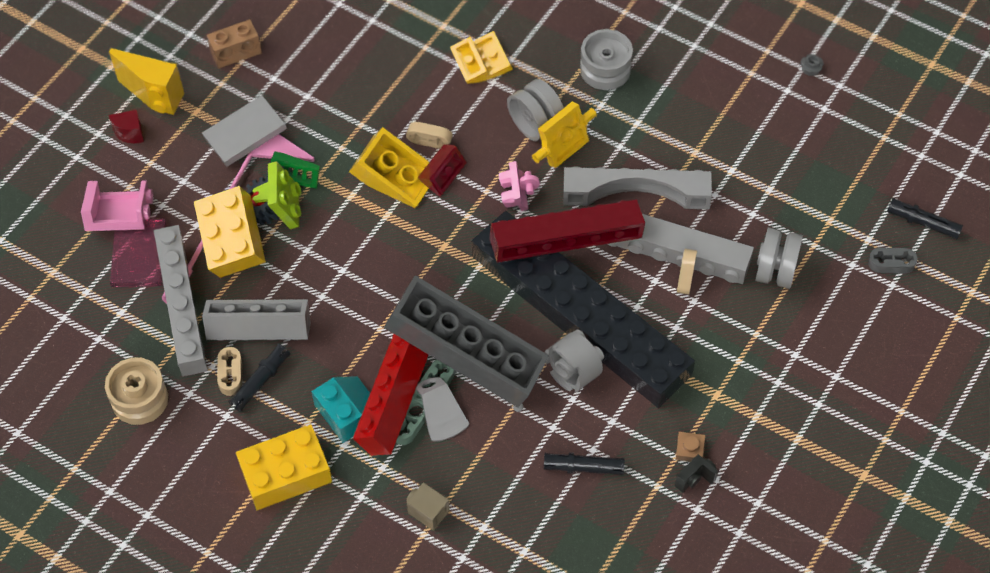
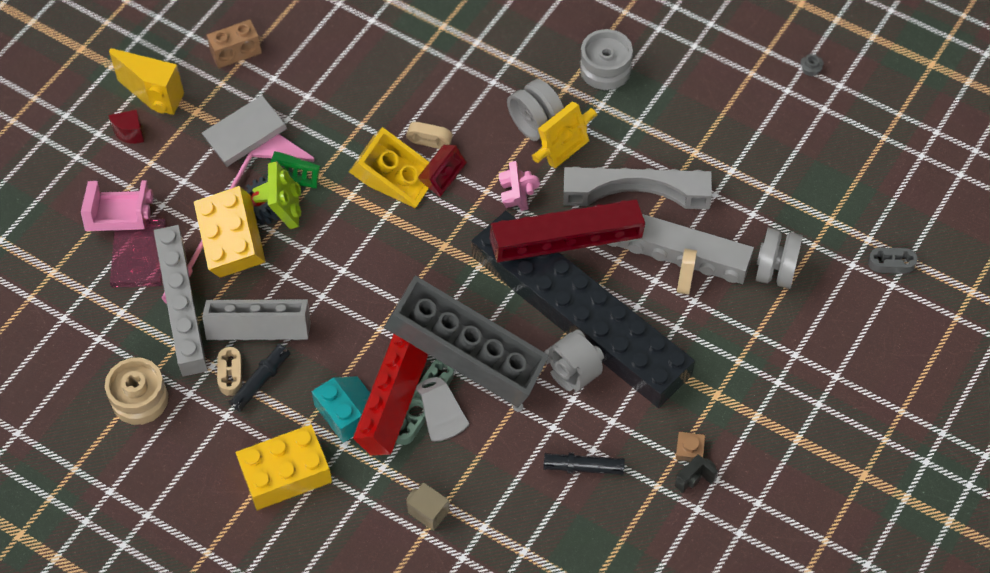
yellow slope [450,31,513,84] -> none
black pin [887,198,963,240] -> none

